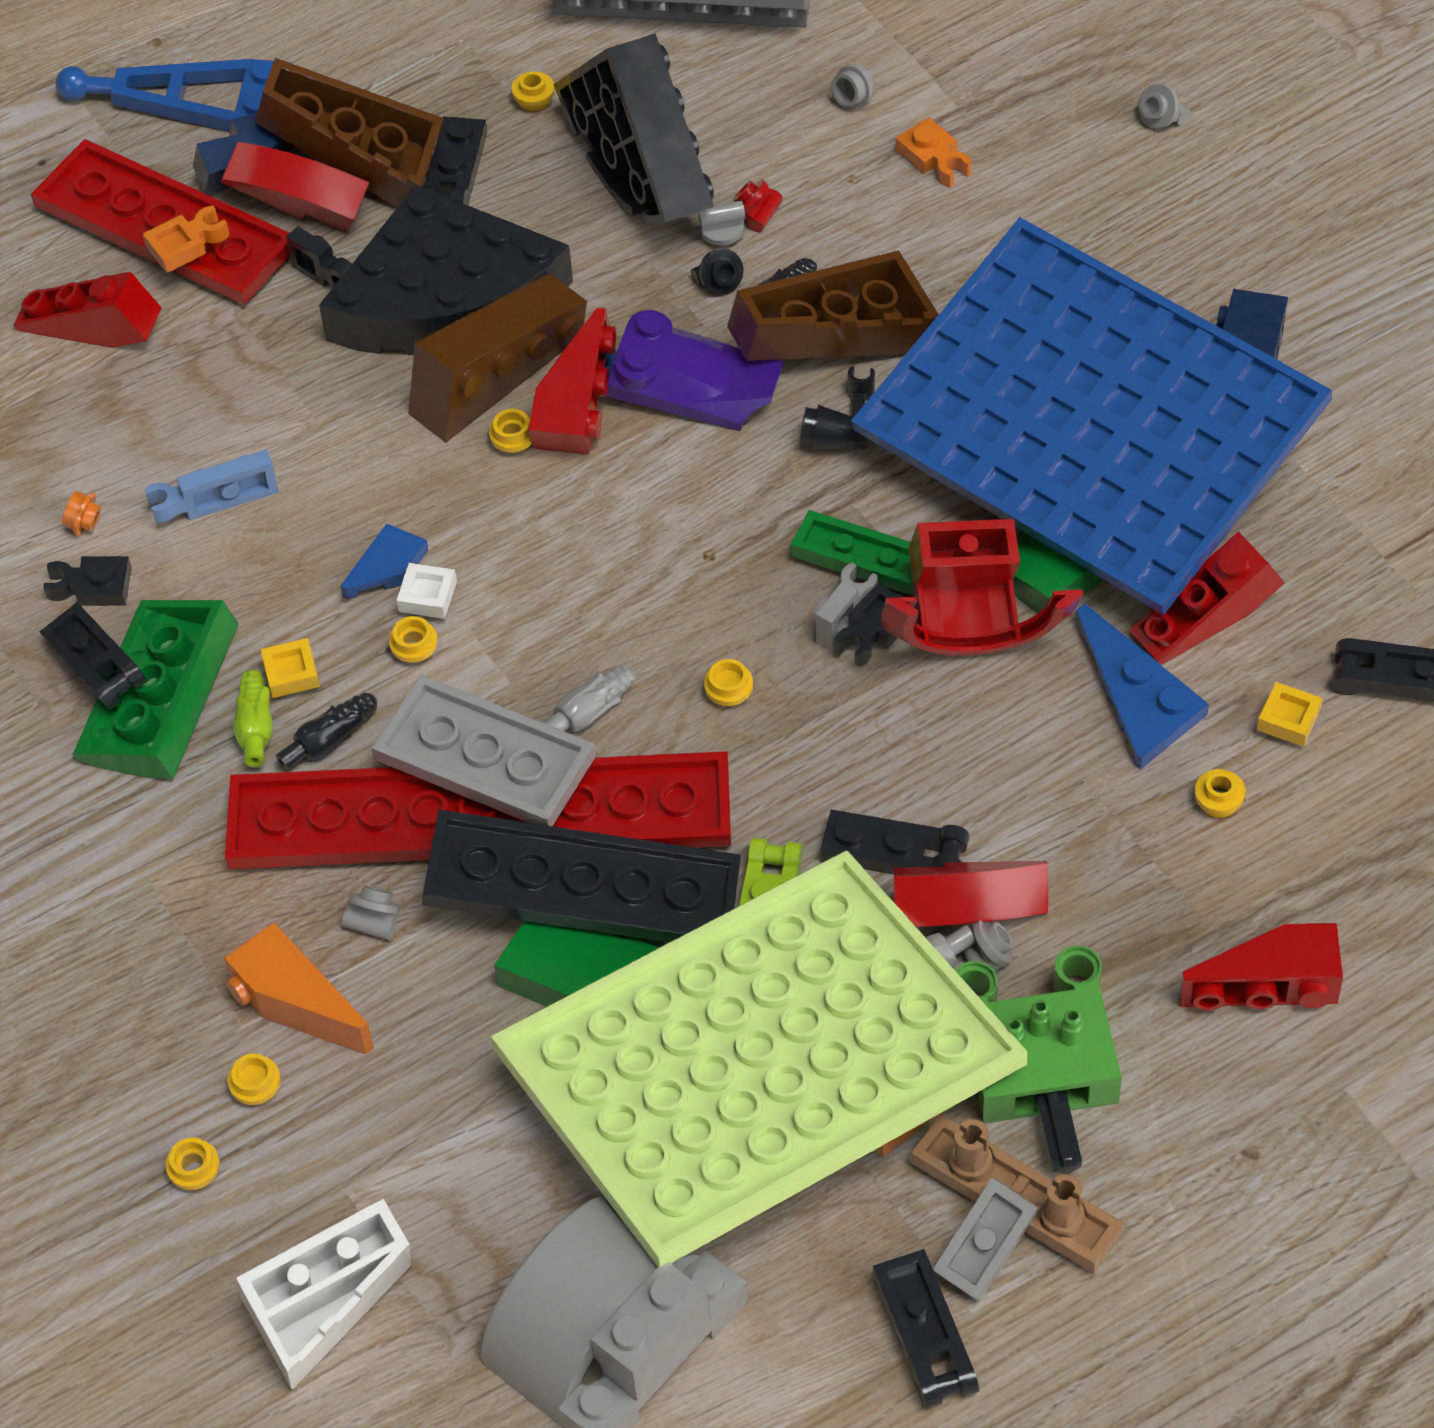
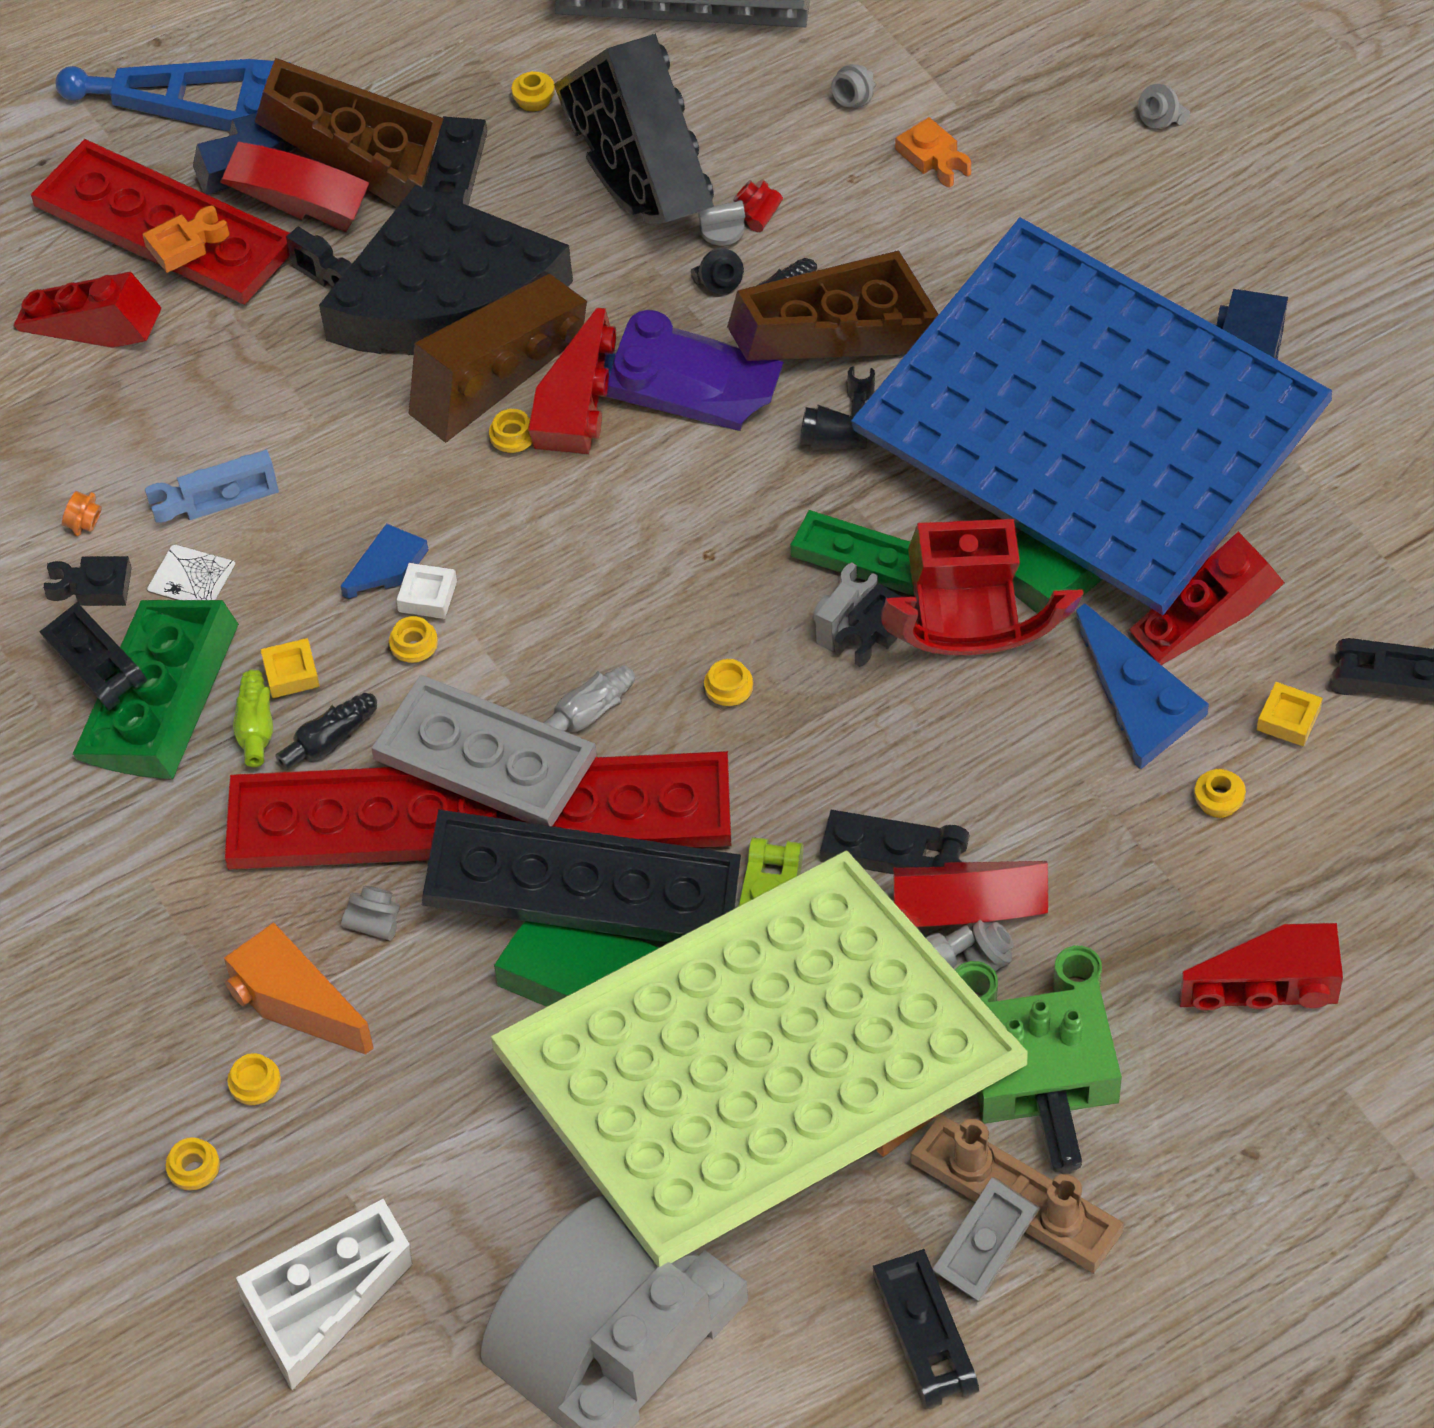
none -> white sticker [147,545,235,600]

